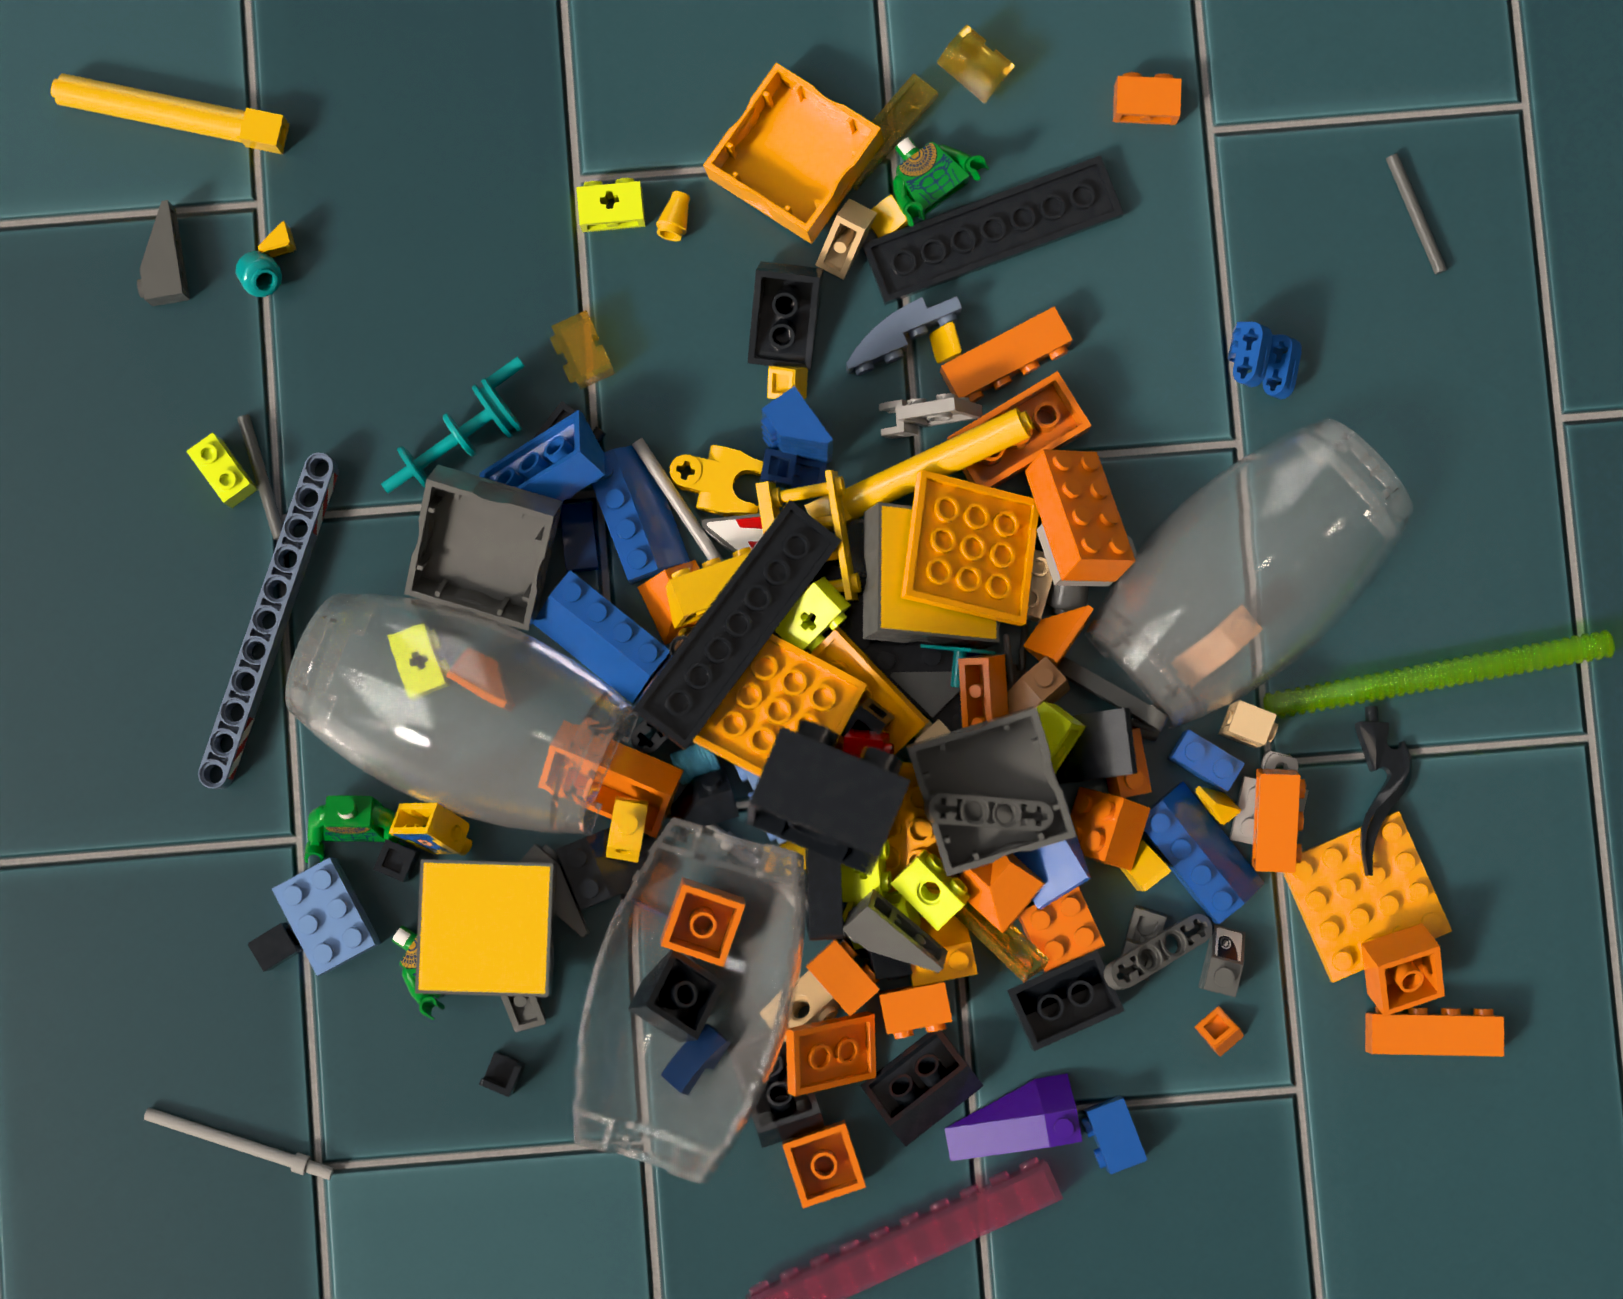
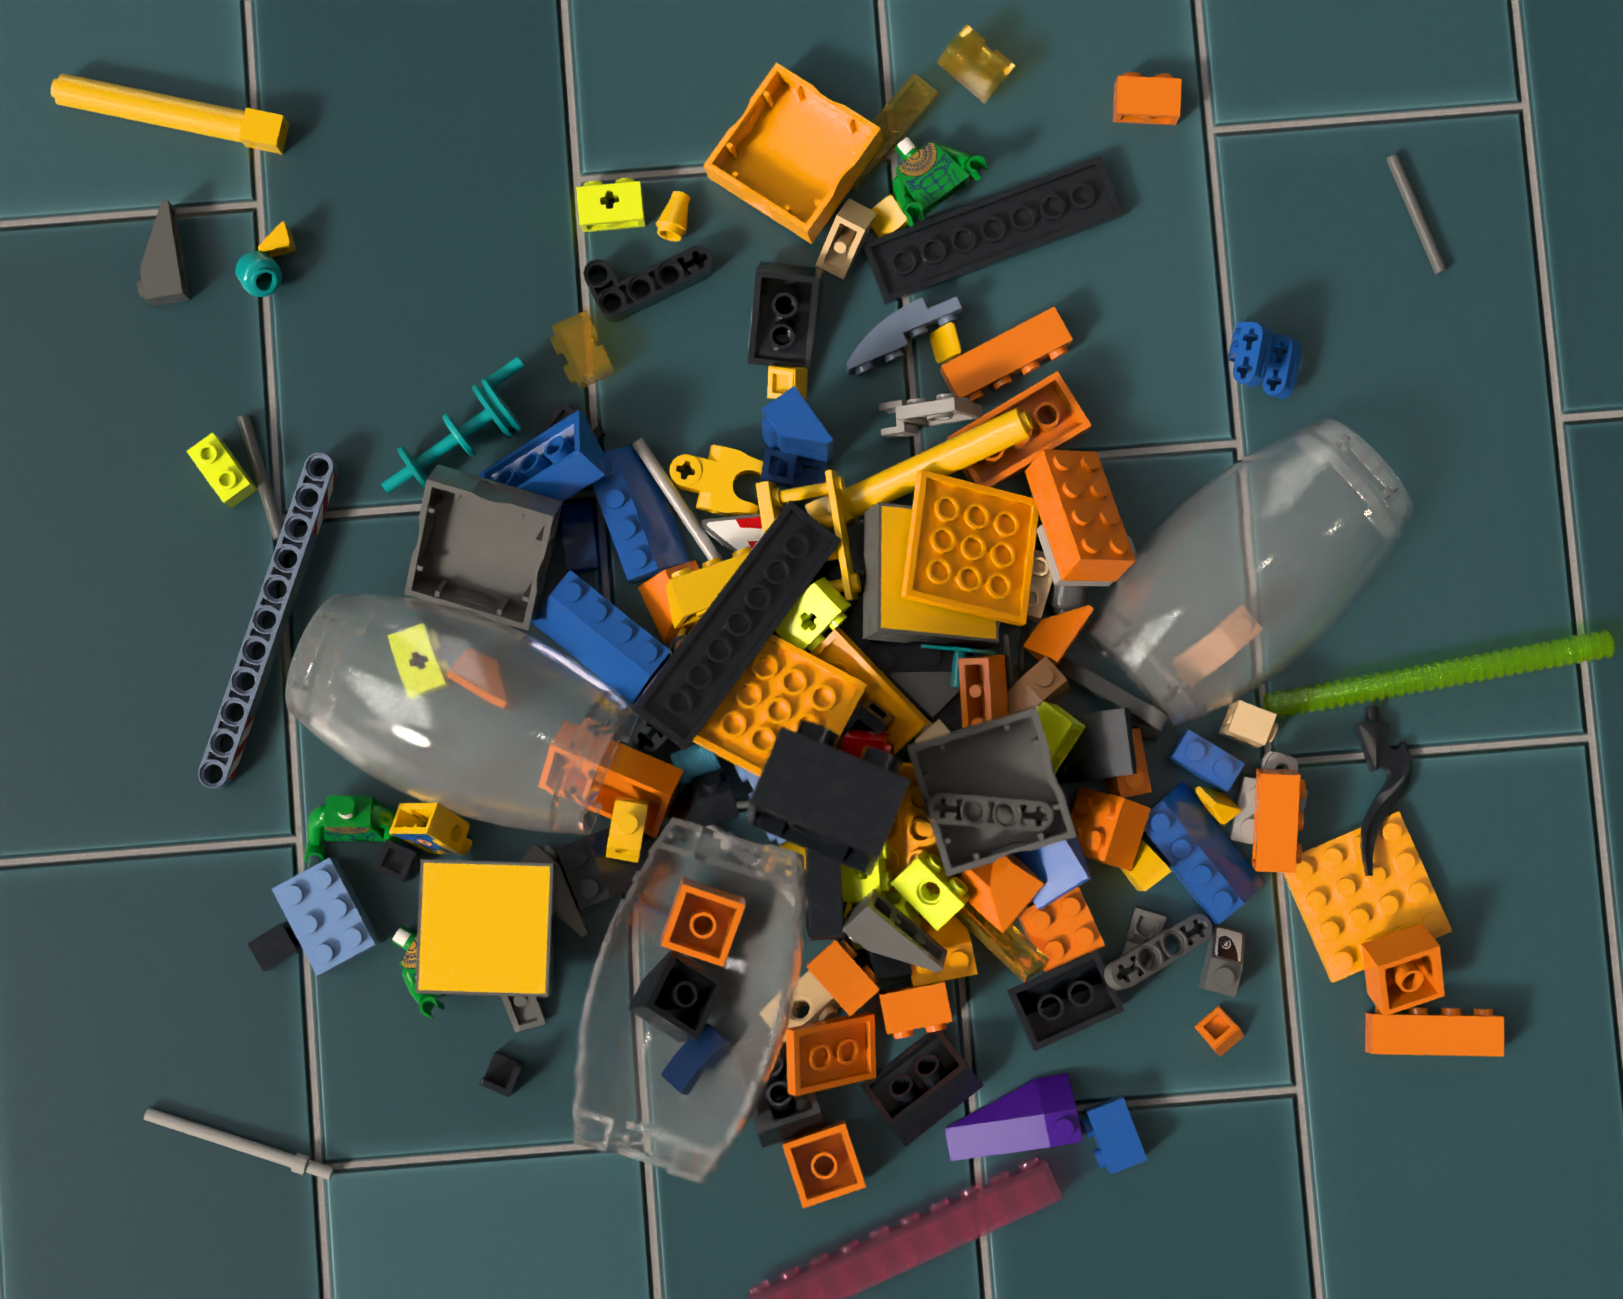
none -> black beam [583,245,714,322]

